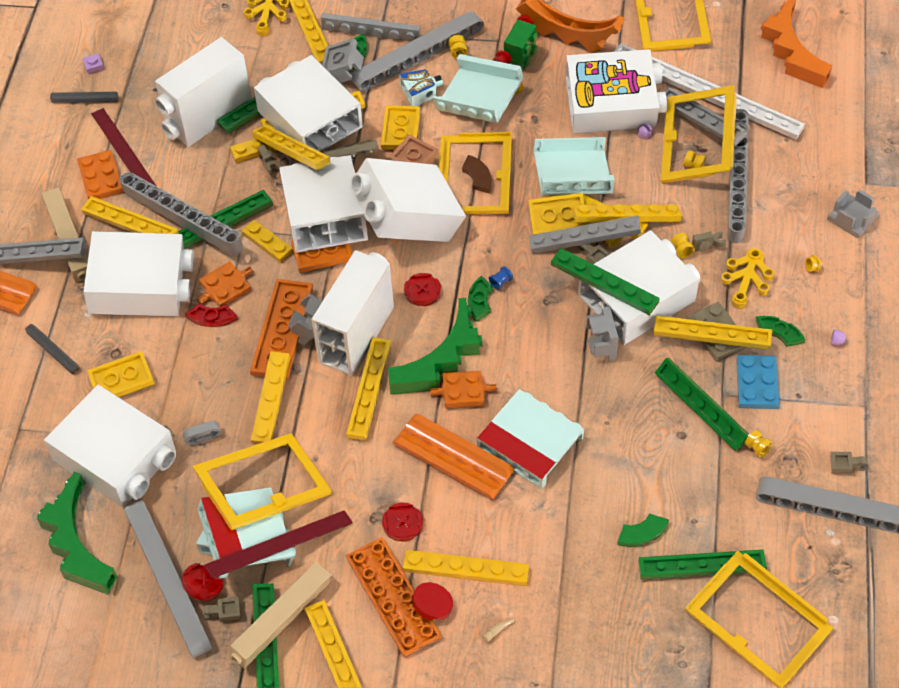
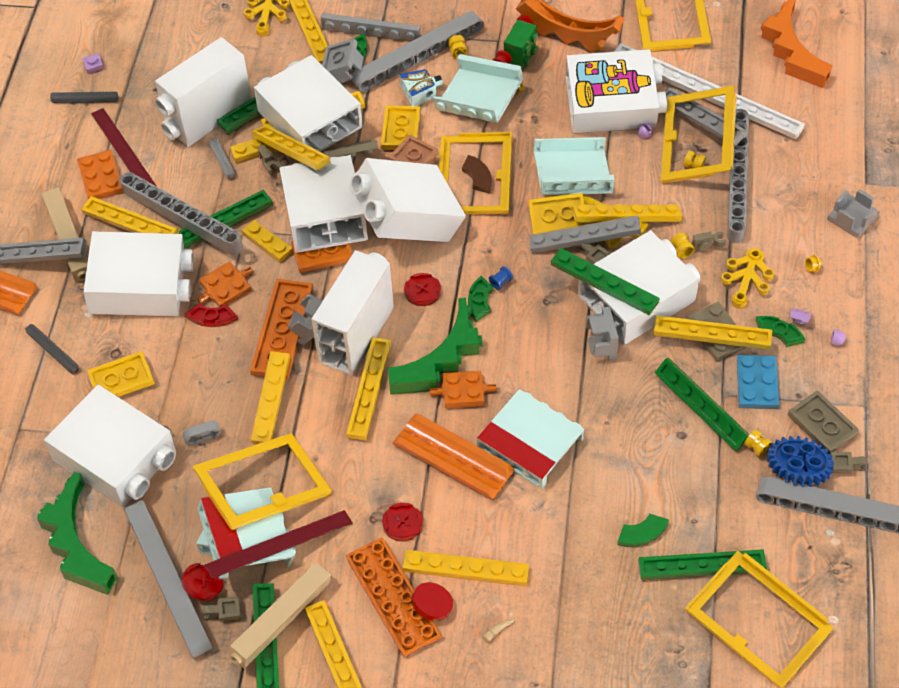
none -> light grey axle [209,138,236,179]
none -> blue gear [767,436,834,487]
none -> dark tan plate [787,390,859,454]
none -> lavender plate [790,308,812,324]

